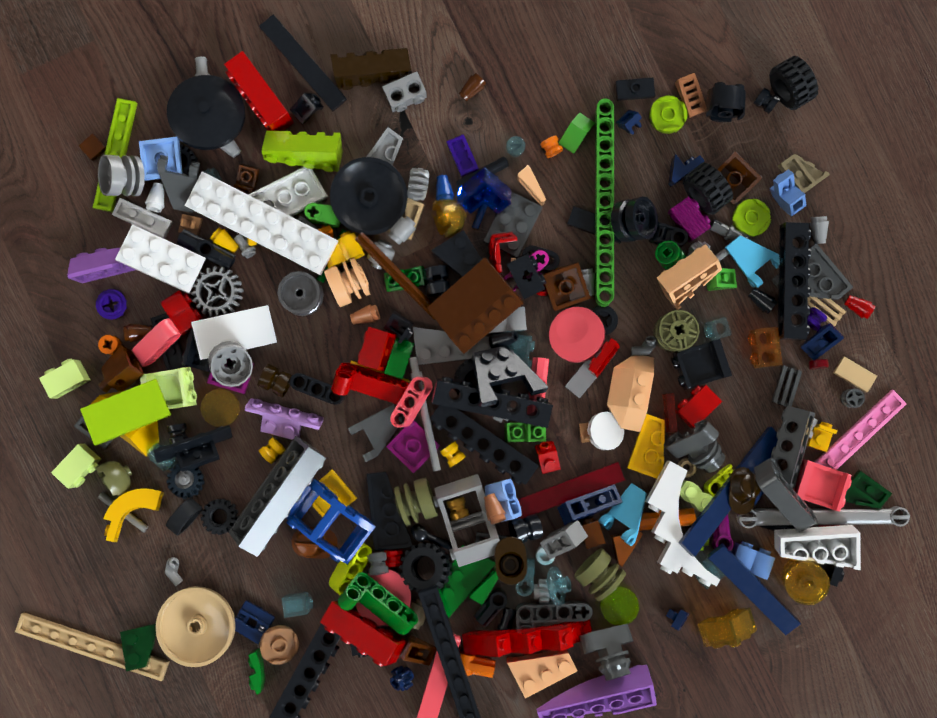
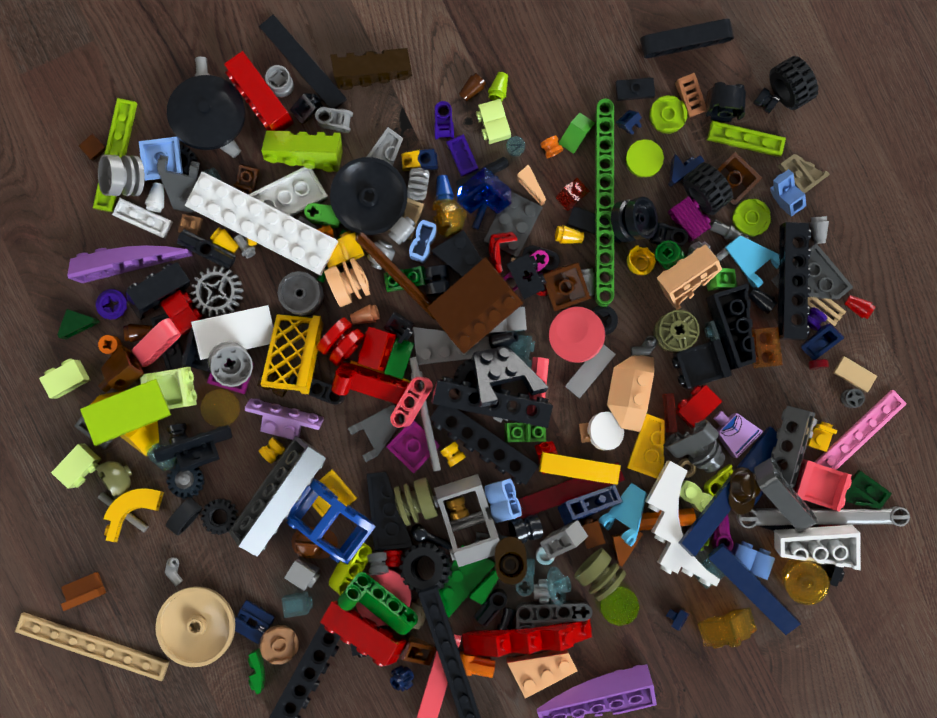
white plate [115,224,206,293] -> none
dark green wing [120,624,156,672] -> none
light grey brick [382,72,427,112] -> none
nougat cone [484,493,506,524] -> none
dark grey beam [579,624,633,681] -> none
red plate [589,338,620,378] -> none
dark grey tile [771,366,802,407] -> none
none -> dark green slope [57,309,100,340]
none -> dark orange panel [61,572,106,611]
none -> black wedge [126,262,190,320]
none -> yellow fence [261,314,324,394]
none -> light grey wheel [265,65,294,98]
none -> light grey brick [284,556,320,591]
none -> light grey piece [315,107,353,133]
none -> red wheel [316,317,365,366]
none -> leg [401,149,438,171]
none -> light blue brick [409,220,437,264]
none -> dark purple piece [434,101,454,140]
none -> yellowish green brick [476,99,511,144]
none -> lime cone [488,72,508,102]
none -> yellow slope [539,452,621,485]
none -> yellow cone [555,225,584,244]
none -> clear red bracket [556,178,590,211]
none -> lime tile [626,139,664,178]
none -> yellow hair [626,245,656,275]
none -> black beam [640,19,734,58]
none -> black wedge [706,283,756,370]
none -> lime tile [707,120,786,157]
none -> lavender torso [713,411,763,458]

